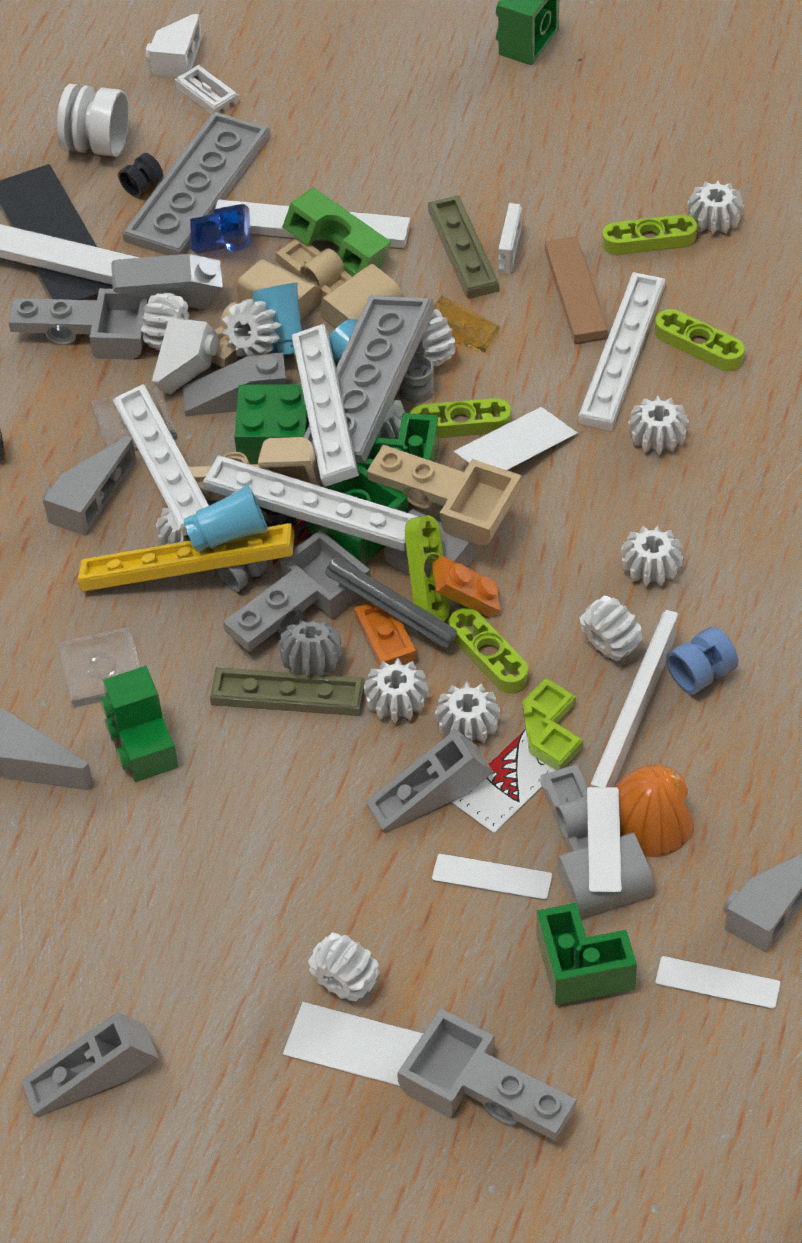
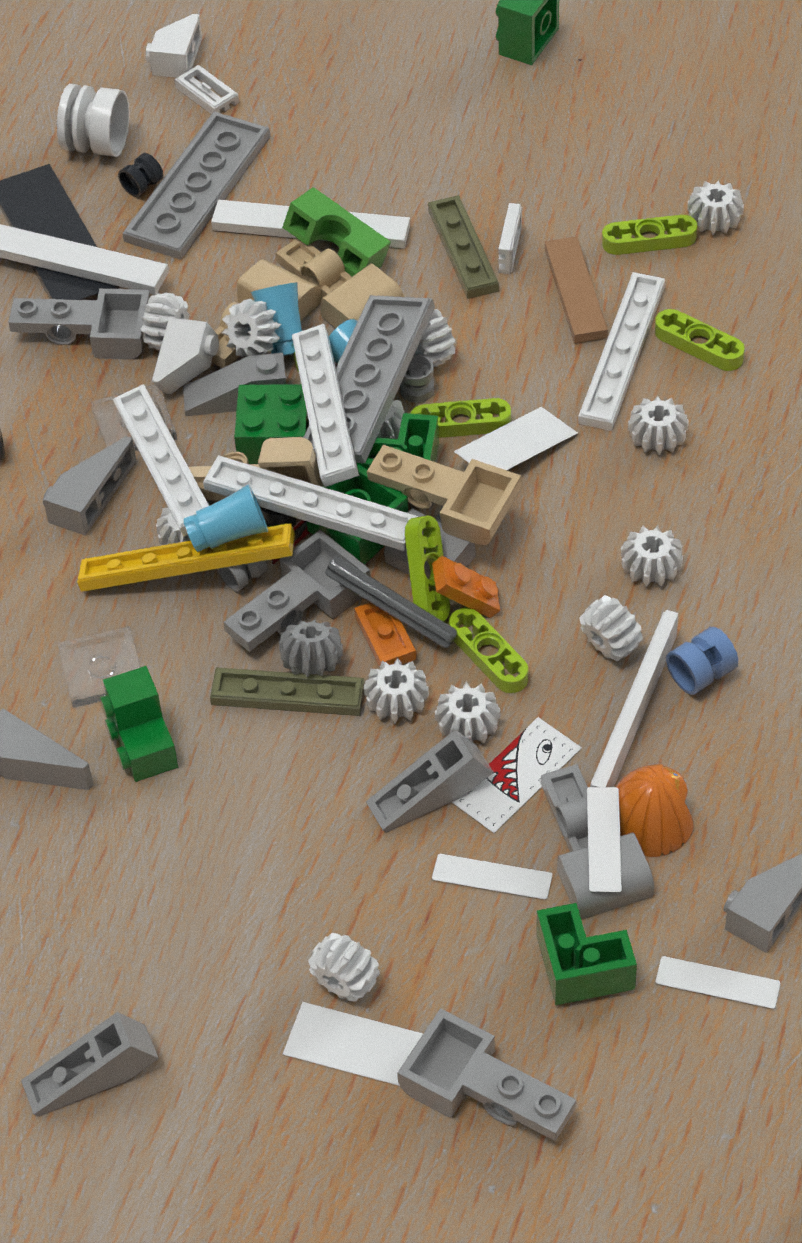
light grey slope [111,254,223,310] -> none
clear blue brick [190,204,251,254] -> none
clear yellow slope [434,295,500,352] -> none
lime tile [522,677,583,770] -> none

